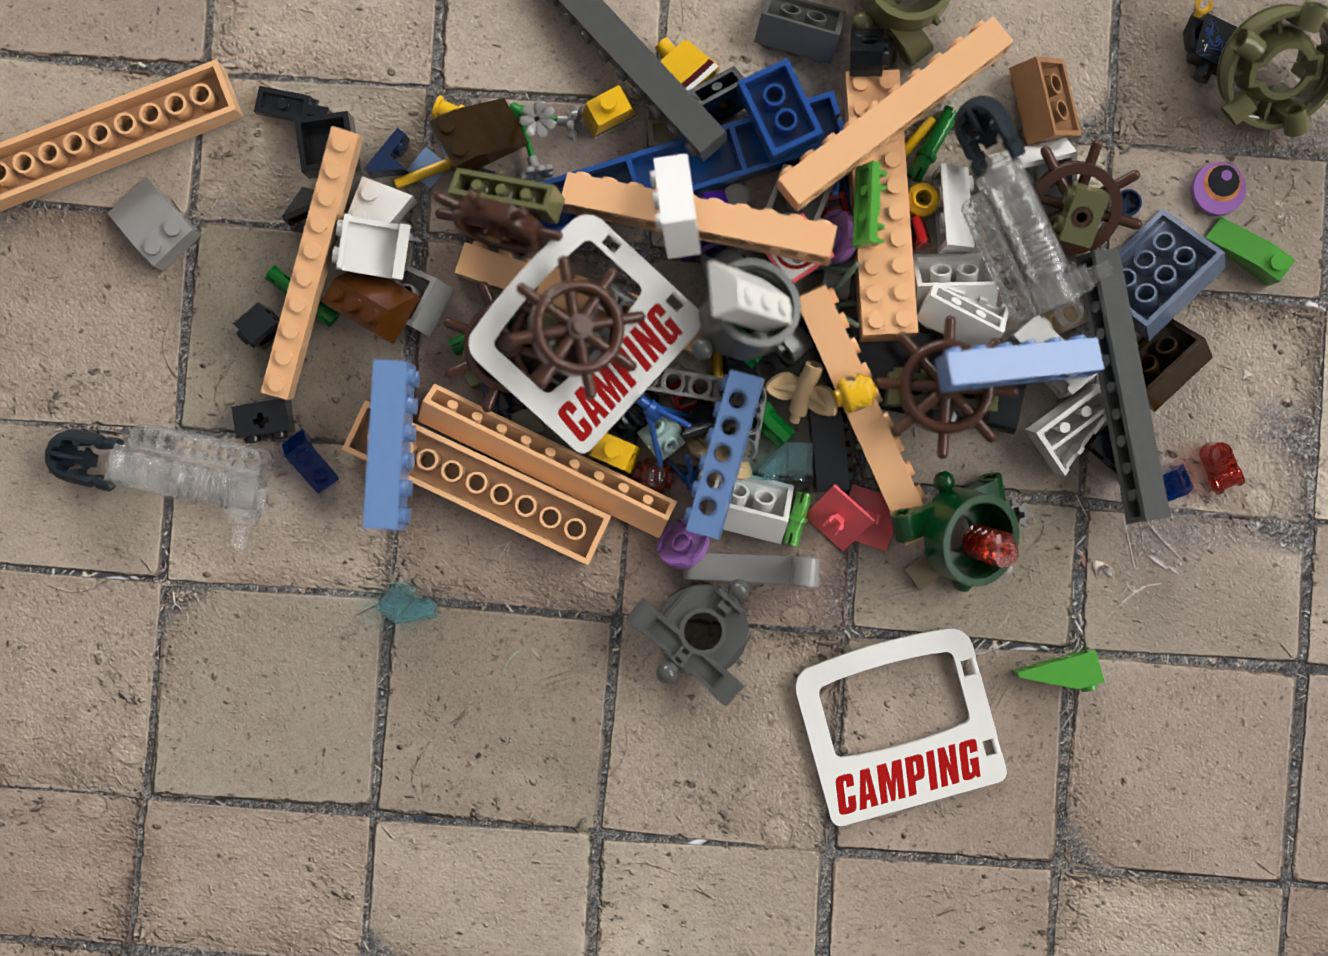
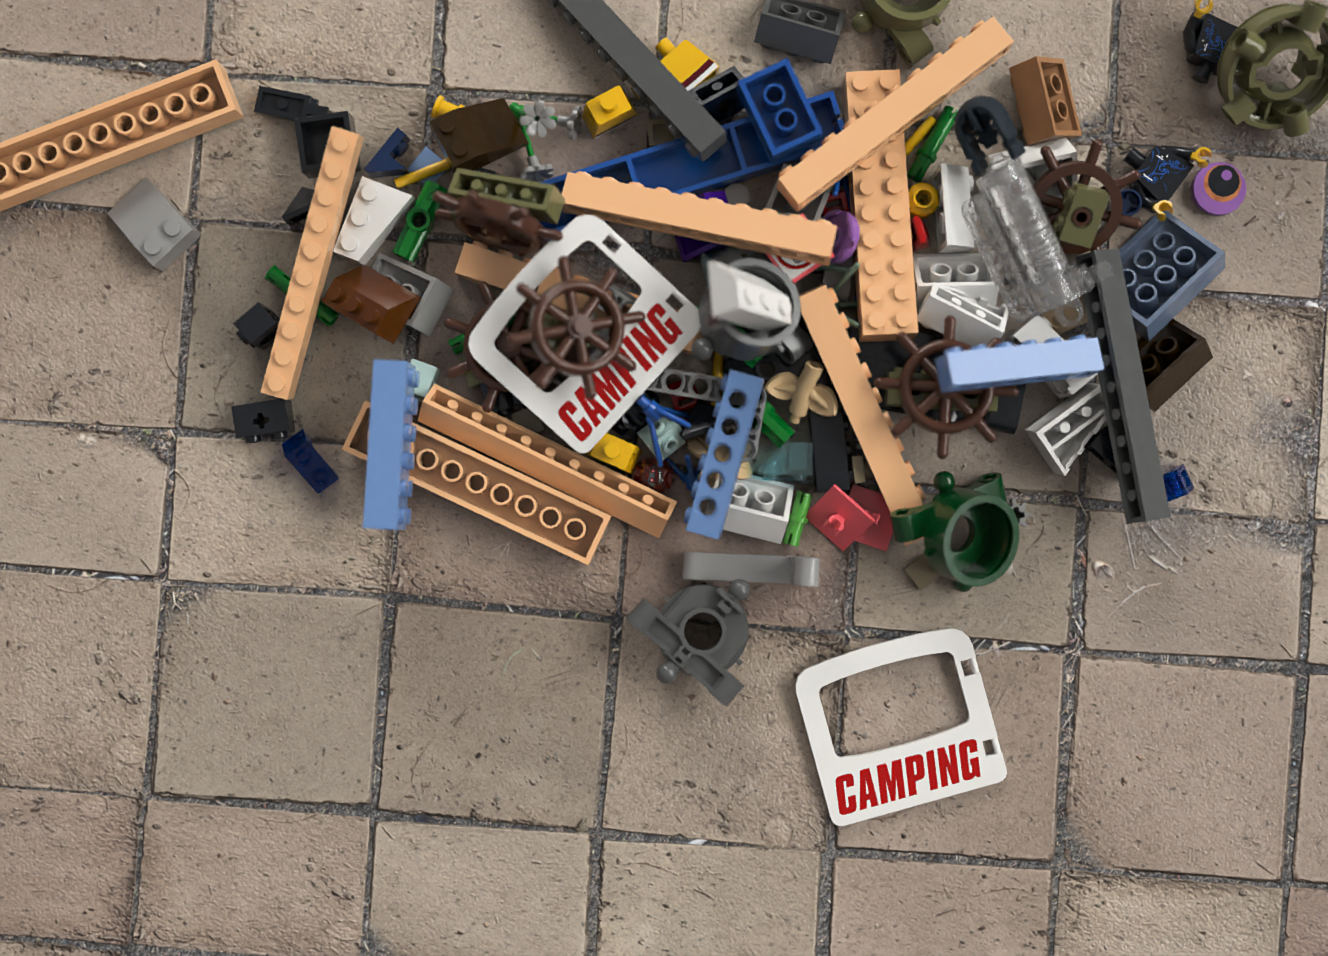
clear piece [45,425,289,551] -> none
white panel [332,214,411,281] -> none
clear light blue slope [375,580,442,624] -> none
white wedge [650,154,701,259] -> none
medium lavender tile [657,518,710,570] -> none
yellow head [833,373,877,413] -> none
black brick [849,29,889,77] -> none
bright green plate [852,161,887,249] -> none
clear red piece [962,524,1019,568] -> none
bright green slope [1012,649,1105,692] -> none
clear red piece [1200,442,1245,495] -> none
bright green slope [1205,217,1296,286] -> none
none -> green piece [392,180,448,263]
none -> light aqua brick [410,358,441,402]
none -> dark tan plate [849,455,869,484]
none -> black torso [1123,145,1212,221]

